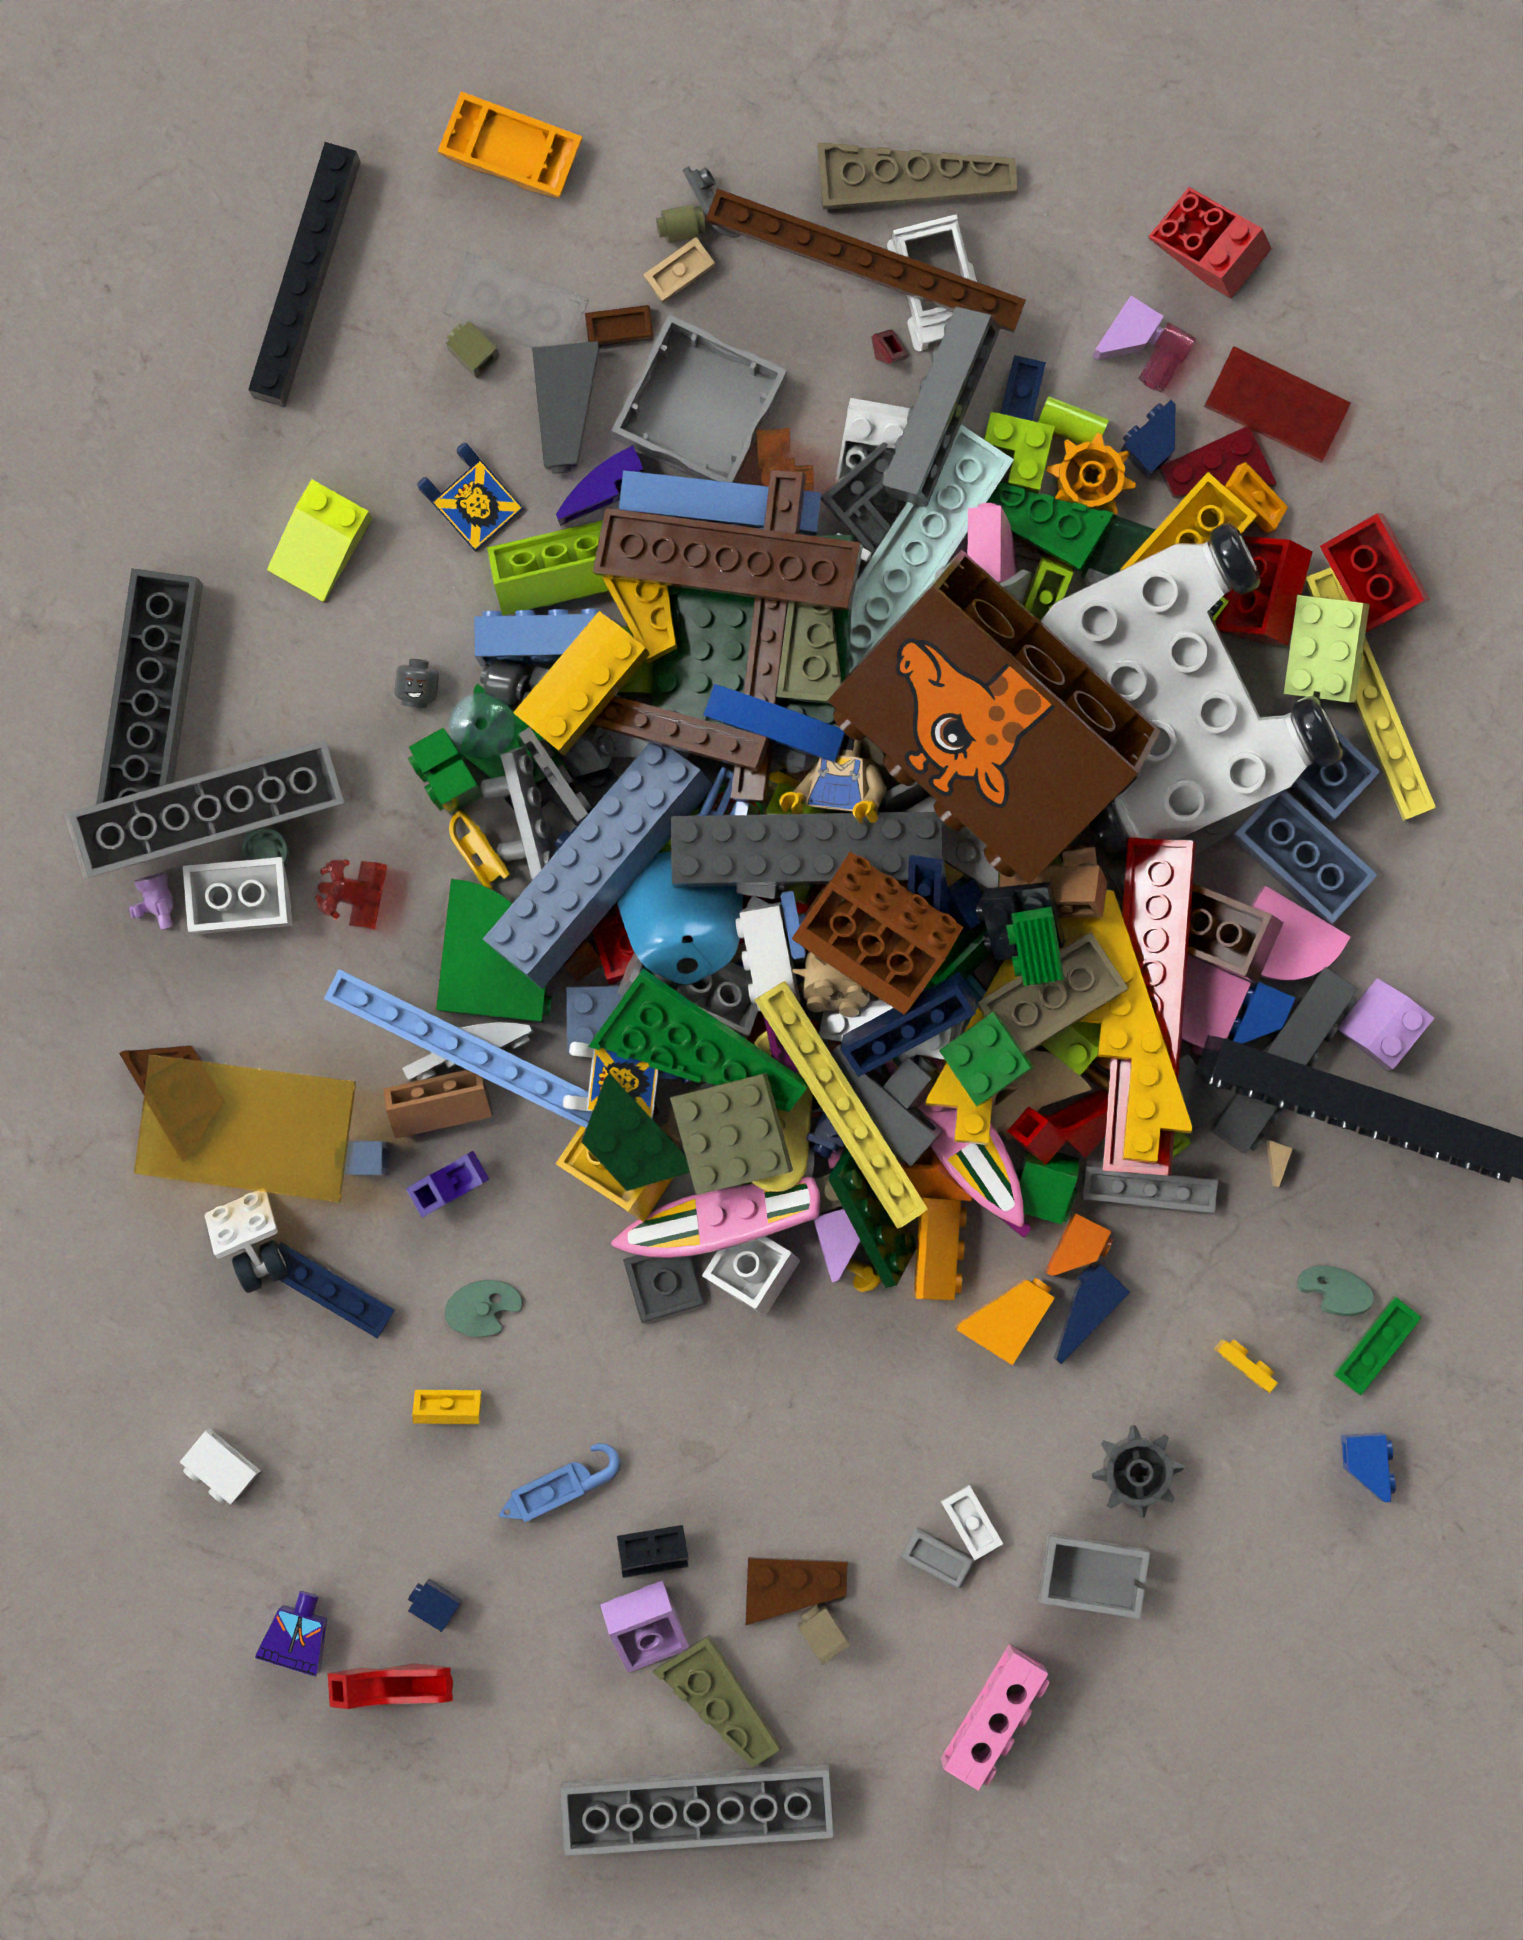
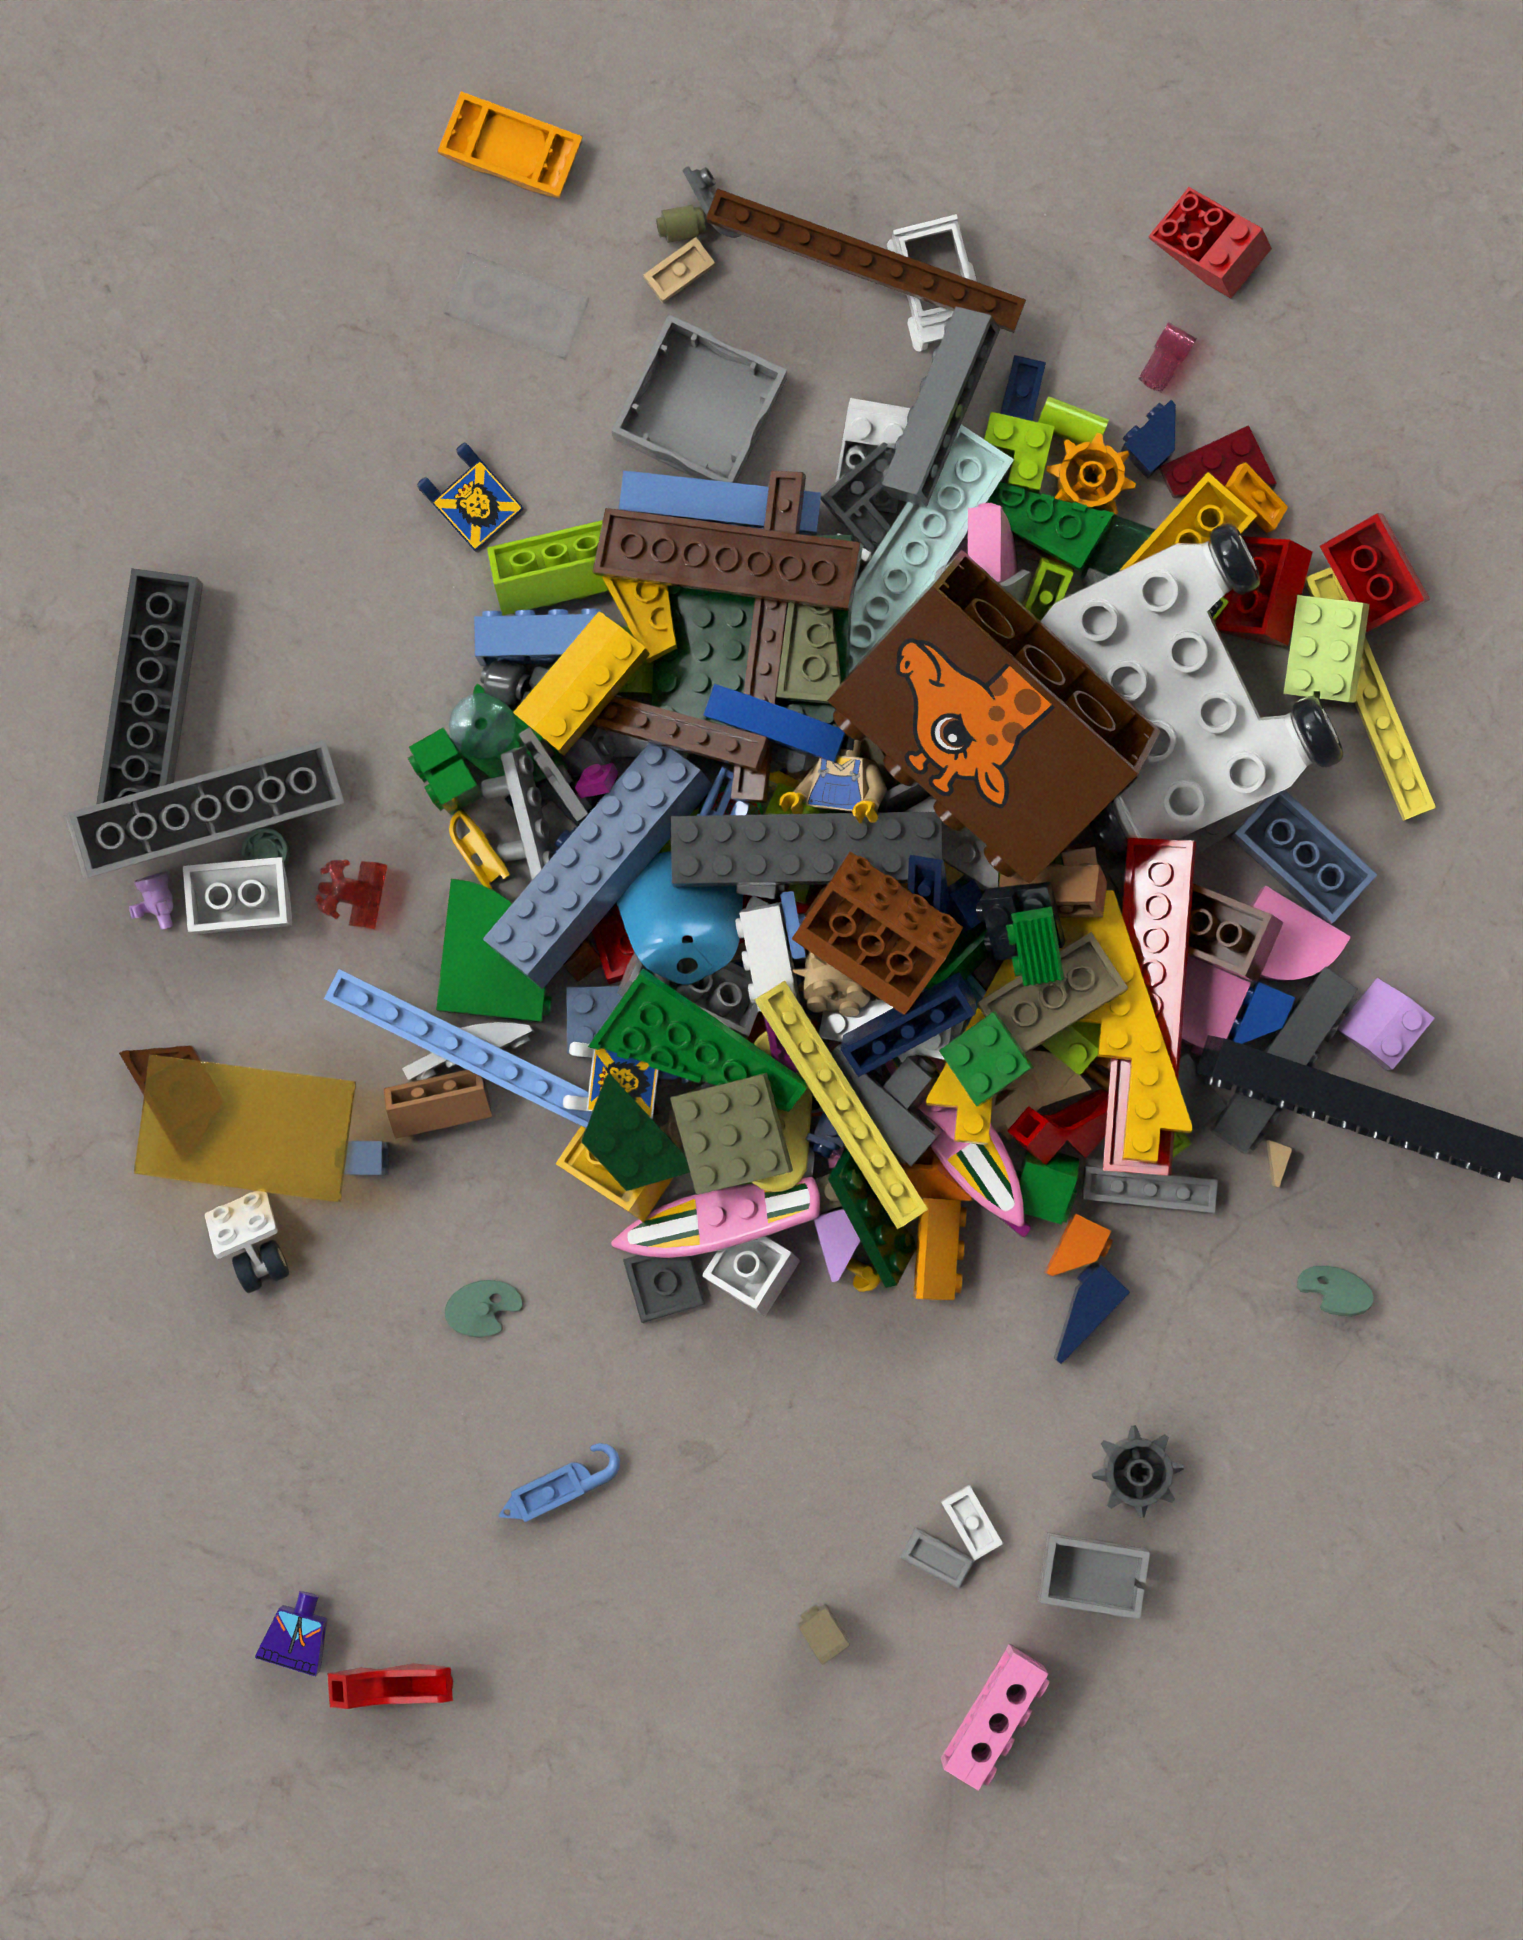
white brick [180,1429,261,1505] -> none
black brick [248,142,361,407] -> none
neon yellow slope [267,479,373,602] -> none
dark blue plate [278,1242,396,1339] -> none
dark grey head [394,659,439,708] -> none
dark purple brick [406,1151,490,1217] -> none
dark blue brick [408,1579,462,1632] -> none
yellow plate [412,1390,482,1424] -> none
olive brick [446,321,499,378] -> none
dark grey slope [532,341,599,474] -> none
dark purple slope [556,445,644,526] -> none
light grey brick [560,1763,834,1856] -> none
reddish brown tile [585,305,654,346] -> none
lavender slope [600,1580,689,1673] -> none
black hinge [617,1525,688,1578] -> none
olive wing [653,1635,782,1768] -> none
reddish brown wing [745,1557,848,1625] -> none
clear orange hips [756,428,814,492] -> none
dark tan wing [817,142,1018,210] -> none
dark red slope [871,329,908,364] -> none
light orange slope [955,1277,1055,1365] -> none
lavender slope [1092,295,1164,360] -> none
clear red plate [1204,346,1351,463] -> none
yellow plate [1214,1339,1278,1393] -> none
sand blue brick [1291,727,1381,823] -> none
green plate [1333,1296,1422,1396] -> none
blue slope [1341,1432,1396,1502] -> none
none -> magenta plate [575,763,619,798]

